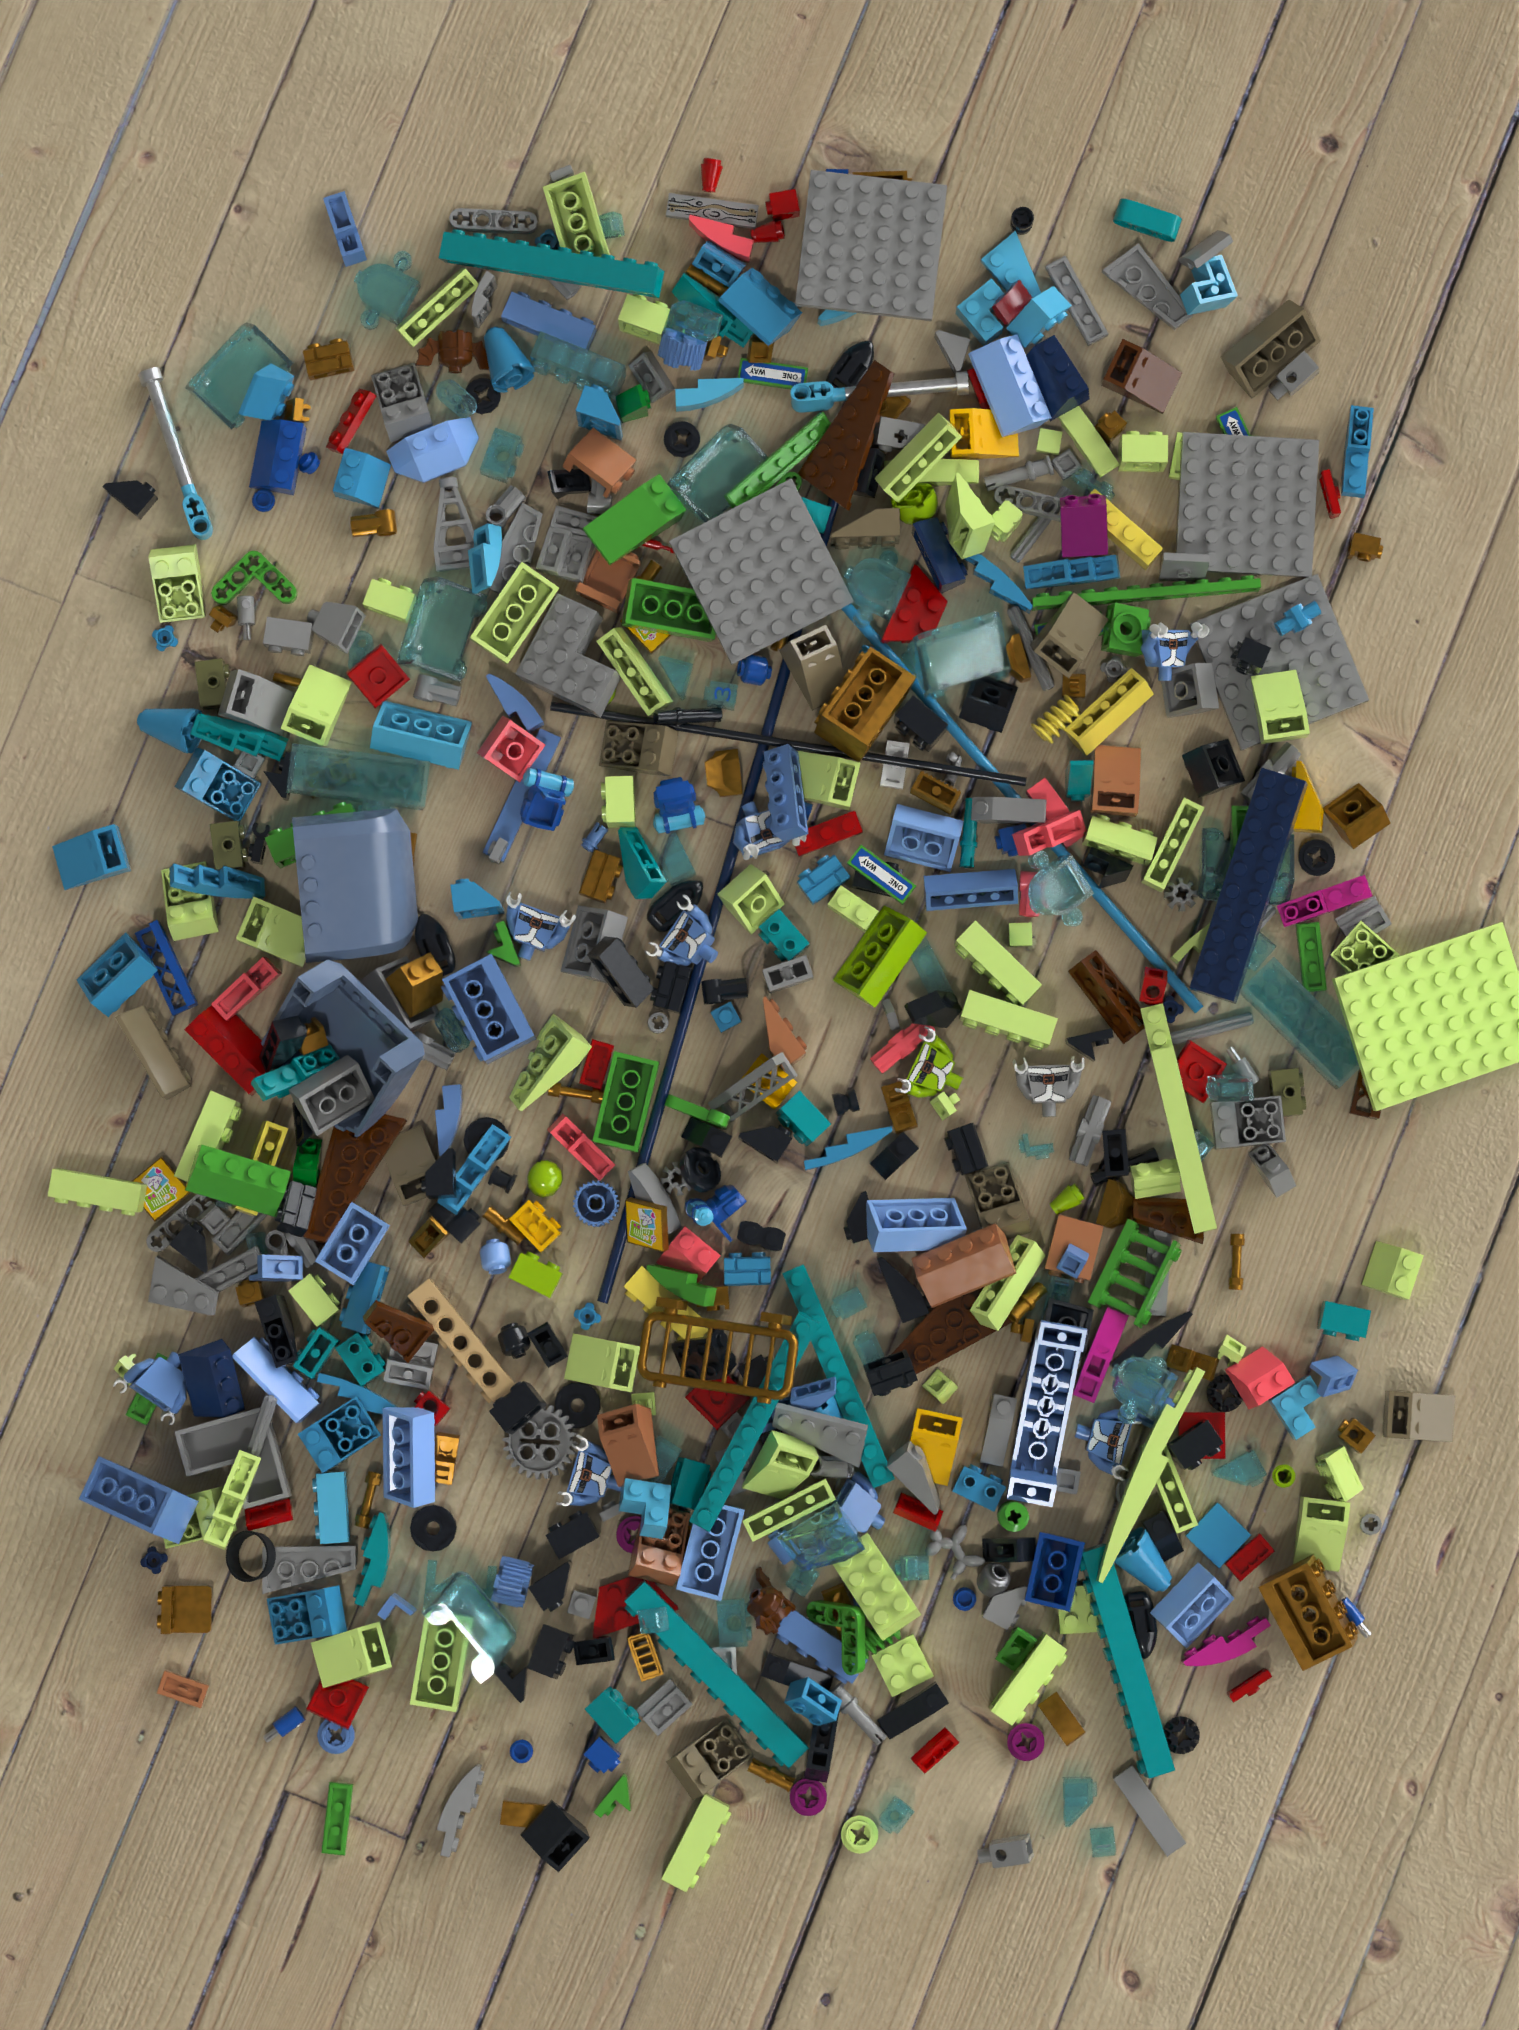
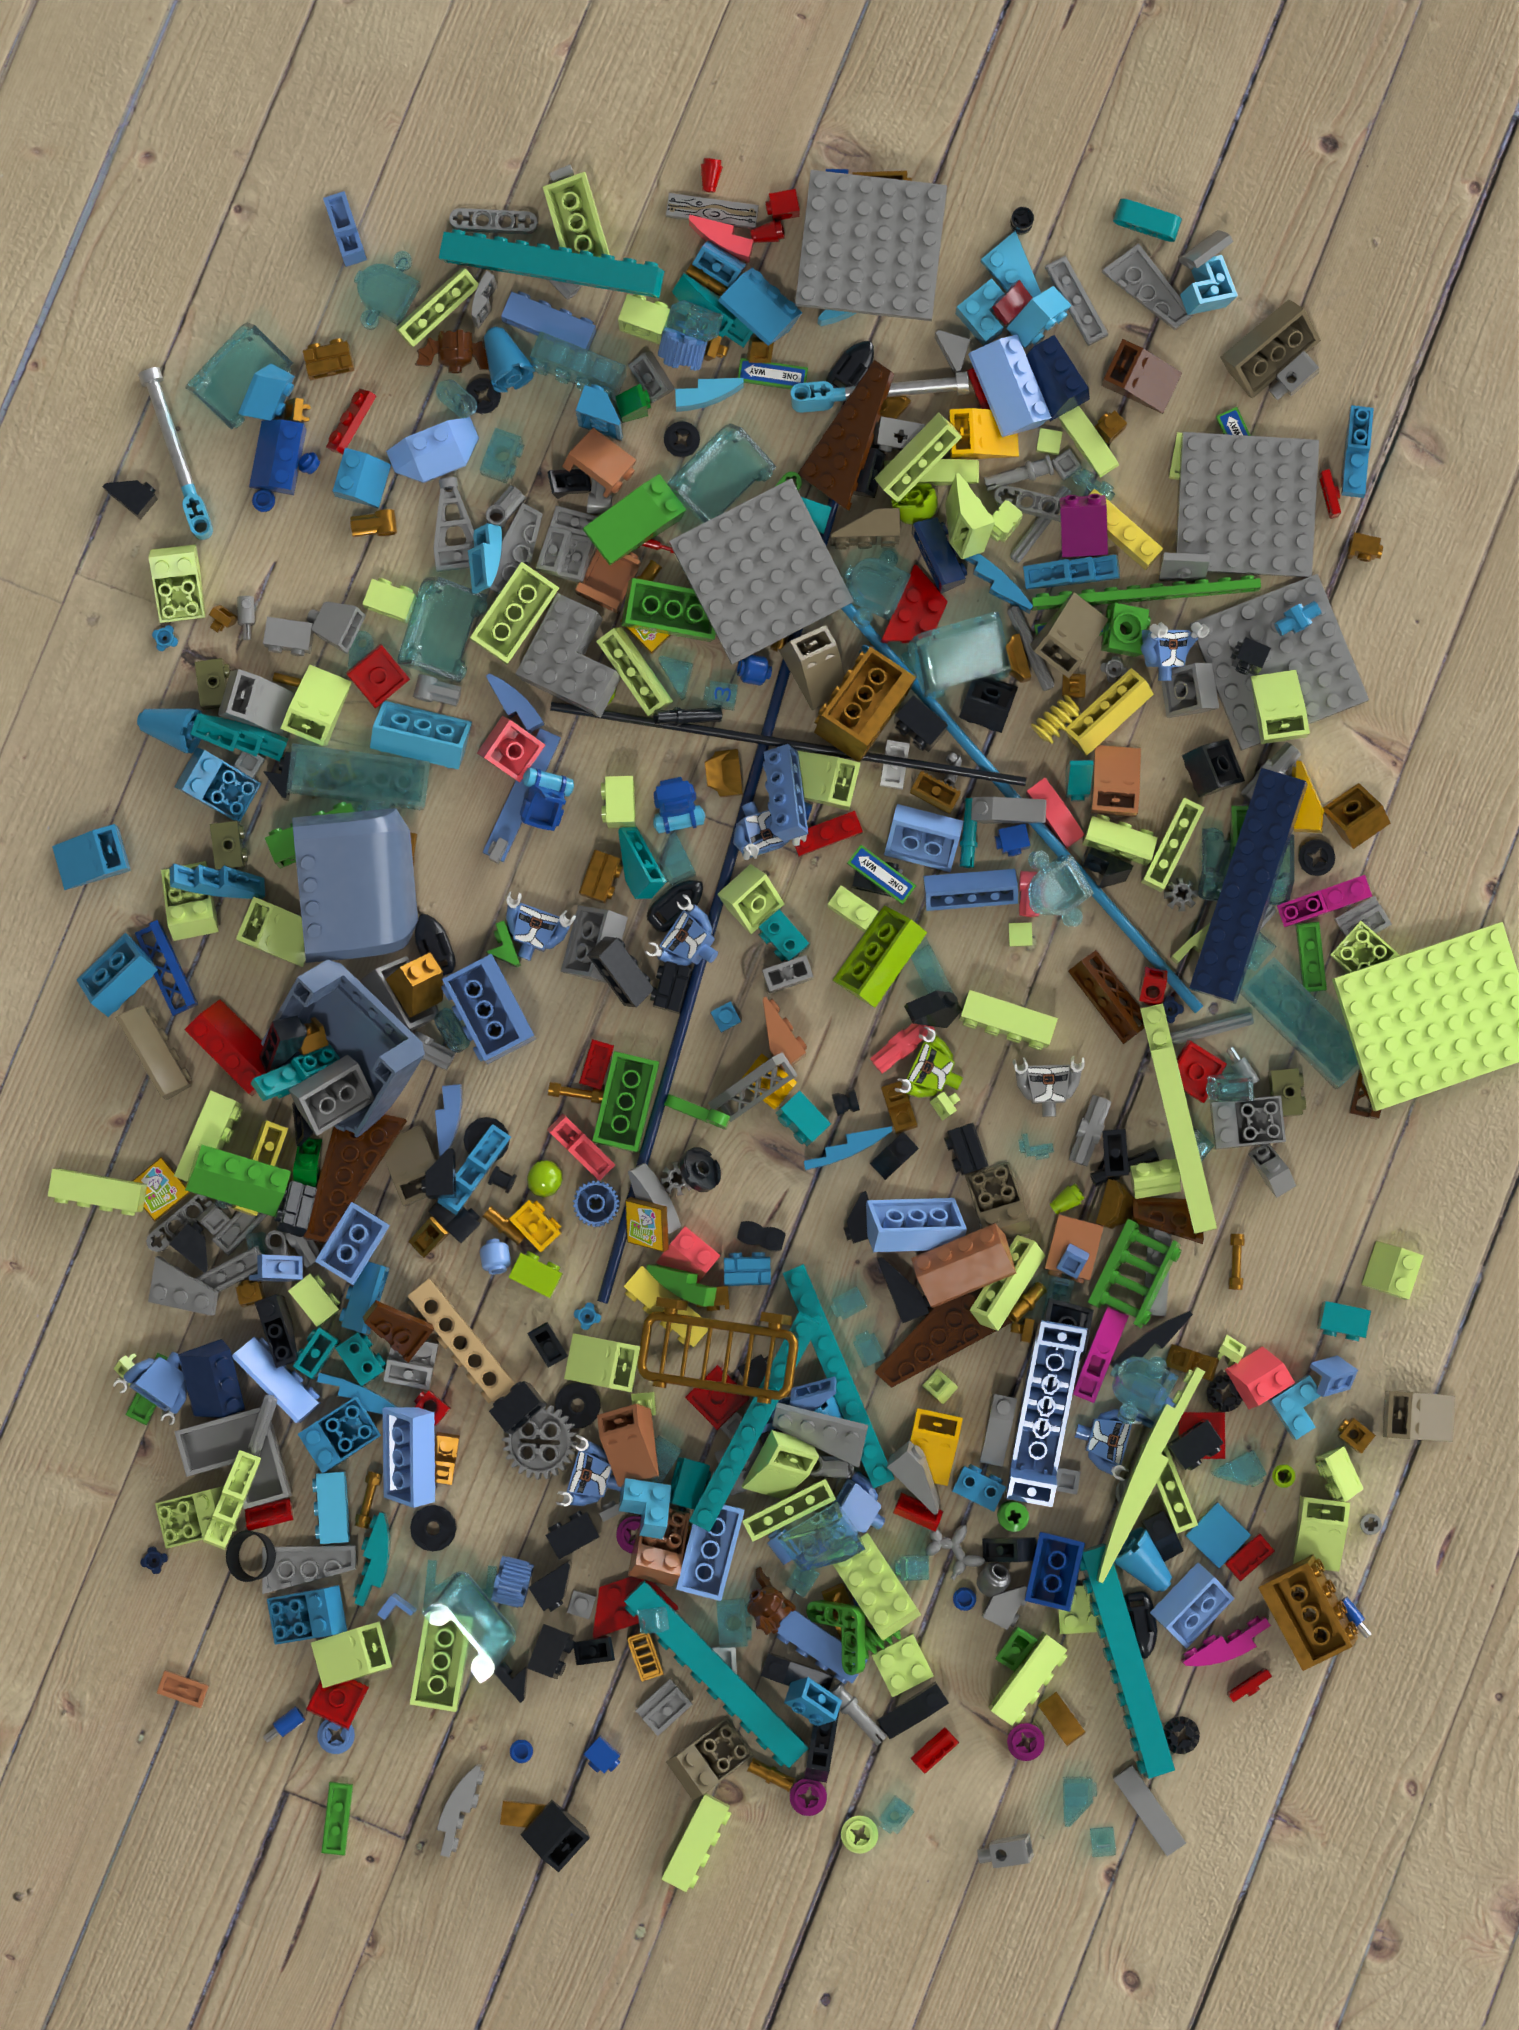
medium blue brick [79,1456,199,1544] -> none
pearl gold bracket [157,1585,212,1634] -> none
bright green beam [211,551,298,605] -> none
coral slope [211,957,282,1021] -> none
black plate [248,822,271,865] -> none
light grey slope [371,363,433,442] -> none
dark azure slope [450,879,505,920] -> none
black head [498,1323,531,1359] -> none
yellowish green wedge [509,1014,592,1111] -> none
dark azure plate [535,229,560,250] -> none
medium blue pin [581,822,608,853] -> none
teal brick [585,1686,641,1744] -> none
bright green slope [594,1773,631,1818] -> none
clear light blue slope [599,212,625,239] -> none
dark tan slope [599,721,679,776] -> none
light grey bush [648,1012,669,1034] -> none
black bracket [672,1329,737,1380] -> none
black slope [681,1117,732,1158] -> none
blue piece [684,1184,747,1242] -> none
black piece [701,978,748,1005] -> none
bright green tile [724,412,831,508] -> none
black slope [738,1125,792,1164] -> none
dark azure brick [797,855,850,905] -> none
black brick [863,1349,918,1396] -> none
light grey tile [881,999,900,1031] -> none
yellowish green brick [954,920,1042,1007] -> none
coral slope [1012,810,1086,856] -> none
black slope [1065,1028,1114,1062] -> none
yellowish green brick [1118,431,1168,472] -> none

